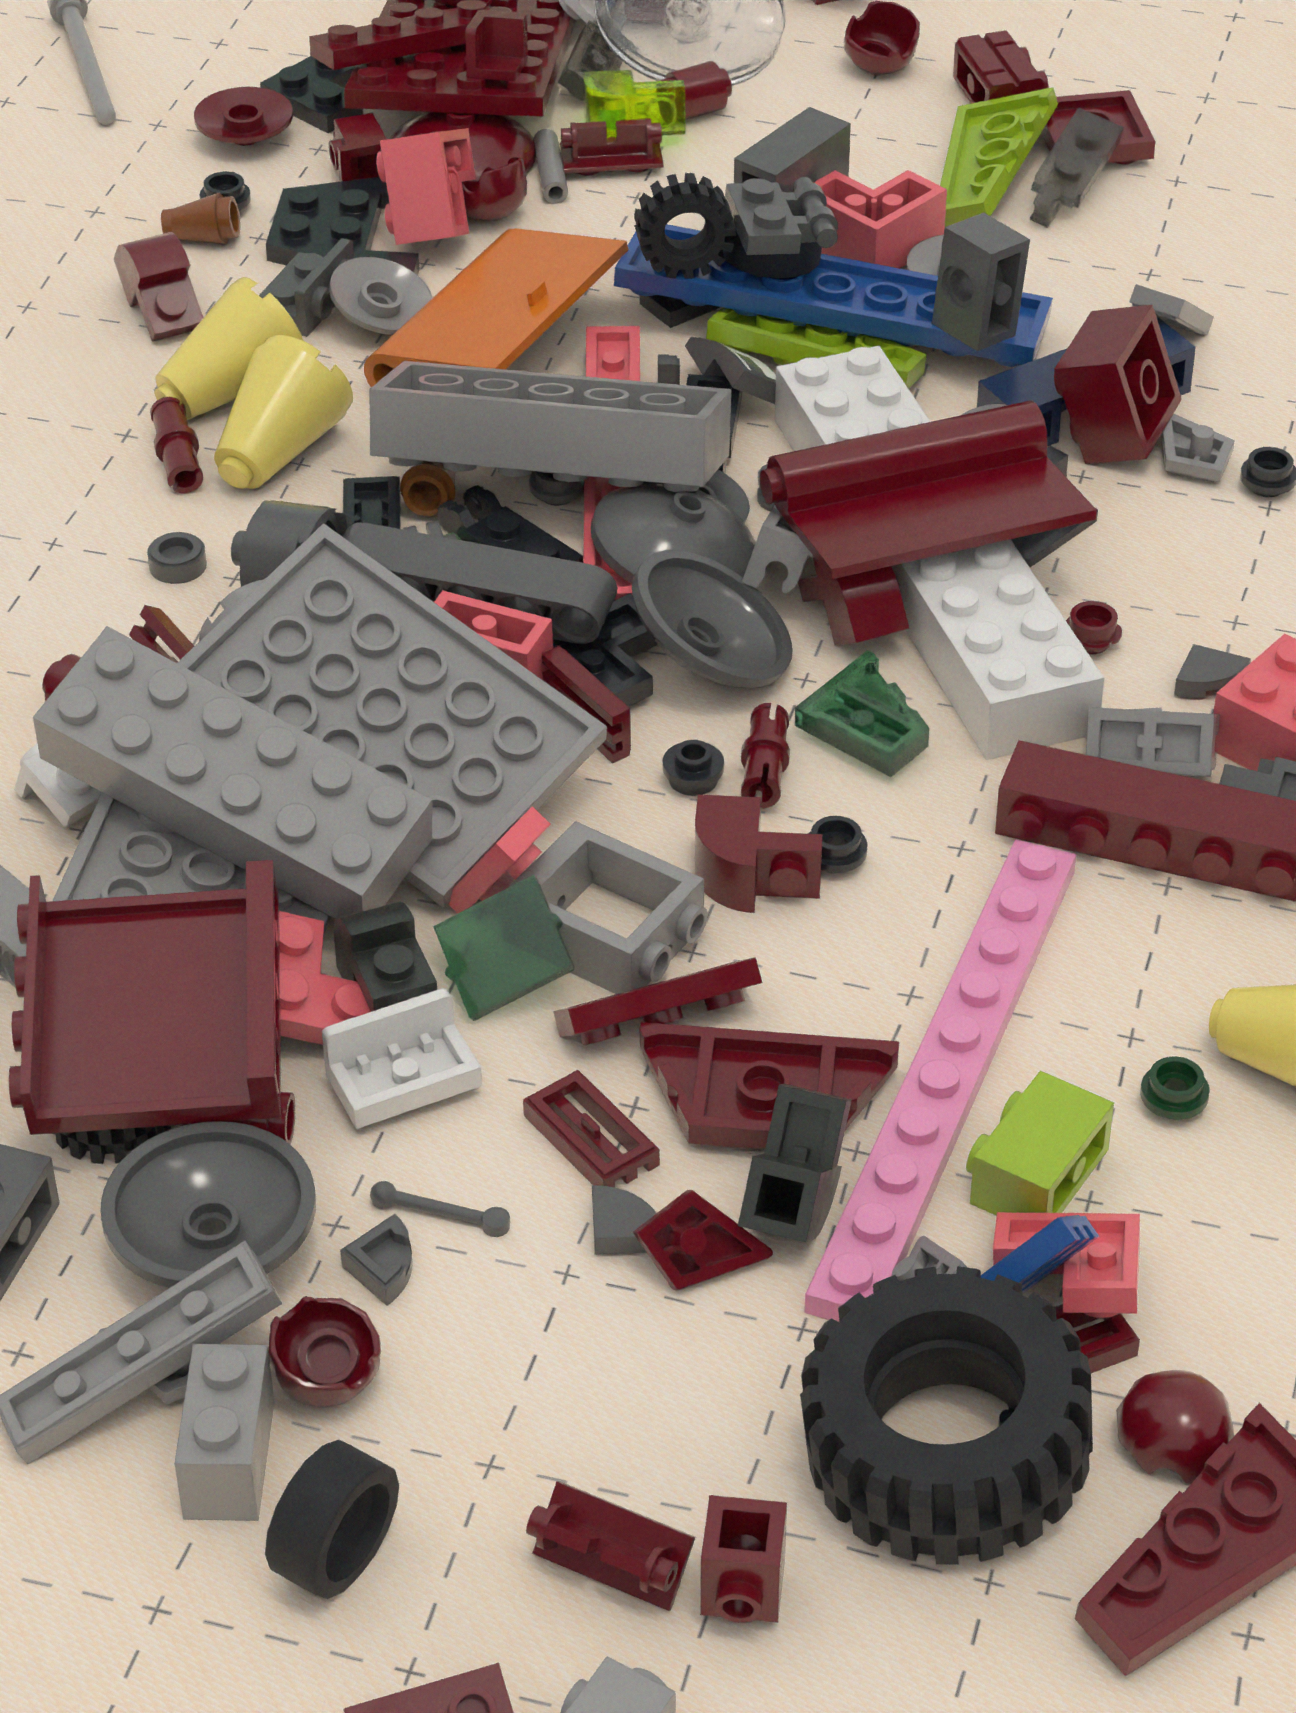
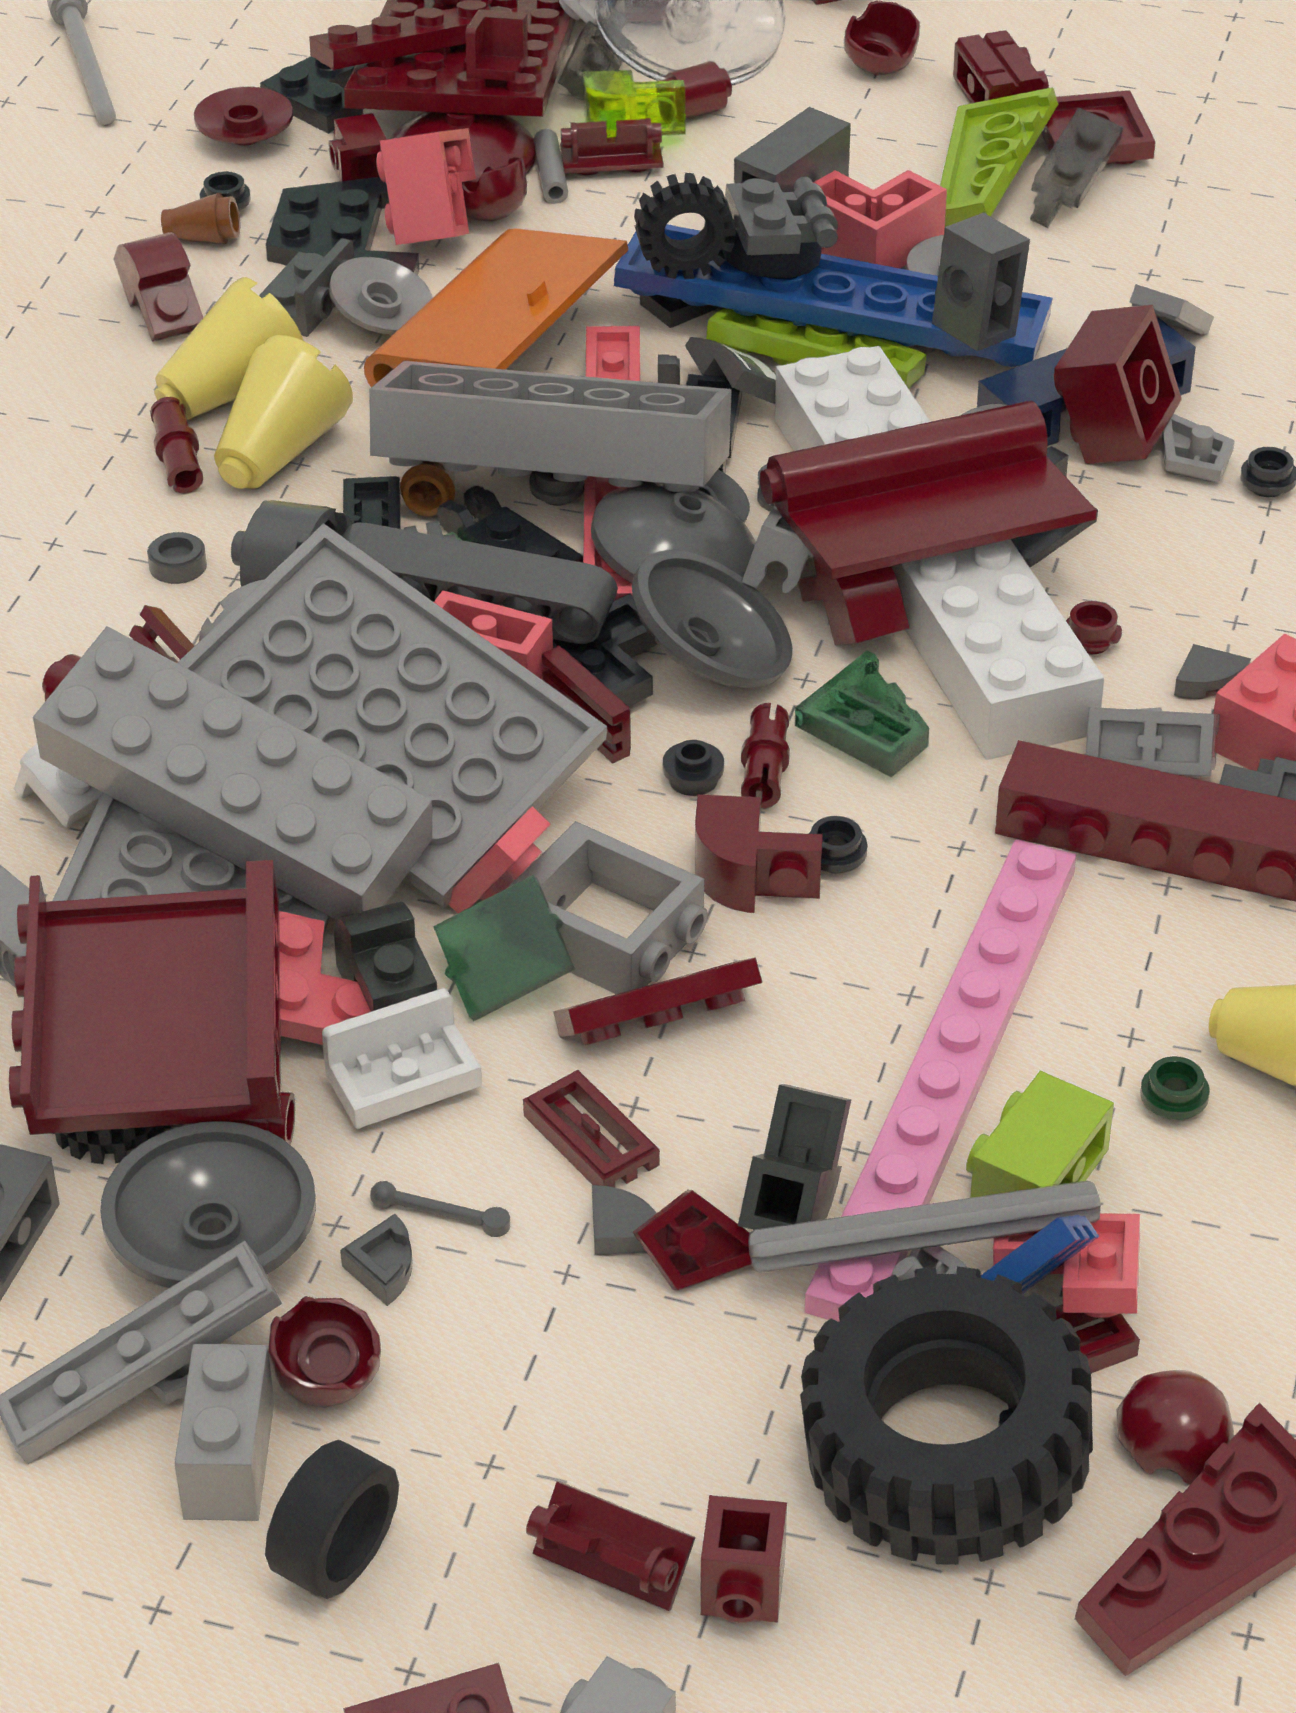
dark red wing [639,1022,899,1150] -> none
none -> light grey axle [748,1181,1101,1273]

